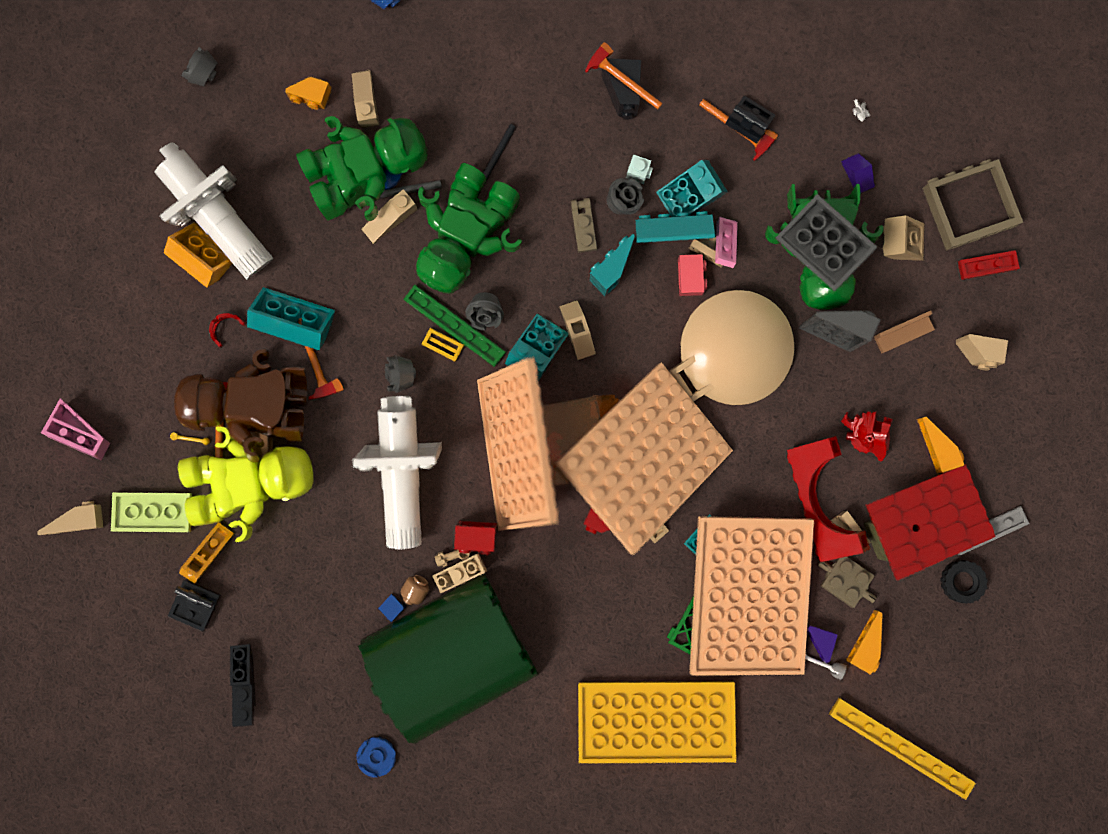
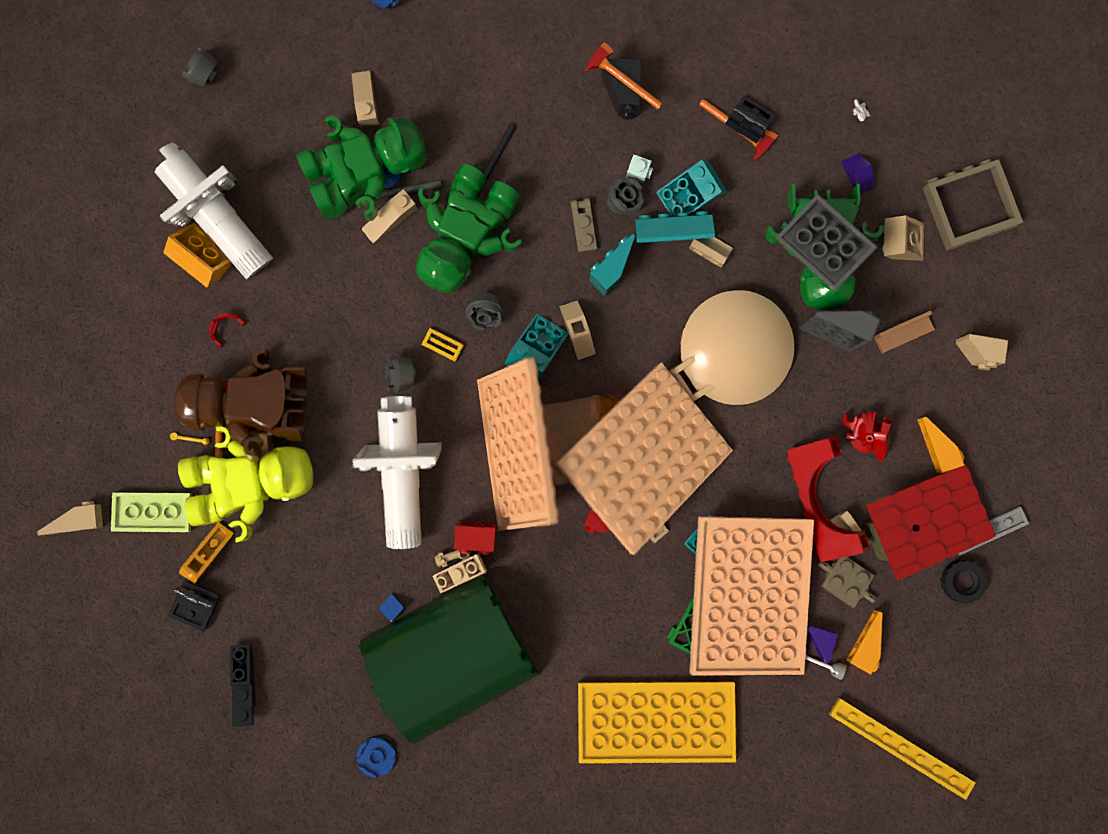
bright pink wedge [41,399,110,460] -> none
teal slope [247,287,335,351] -> none
light orange slope [285,77,331,110] -> none
orange piece [299,318,344,400] -> none
medium nougat head [400,575,429,605] -> none
green tile [403,285,506,367] -> none
coral piece [678,254,707,296] -> none
bright pink plate [715,217,737,268] -> none
red plate [958,250,1020,280] -> none

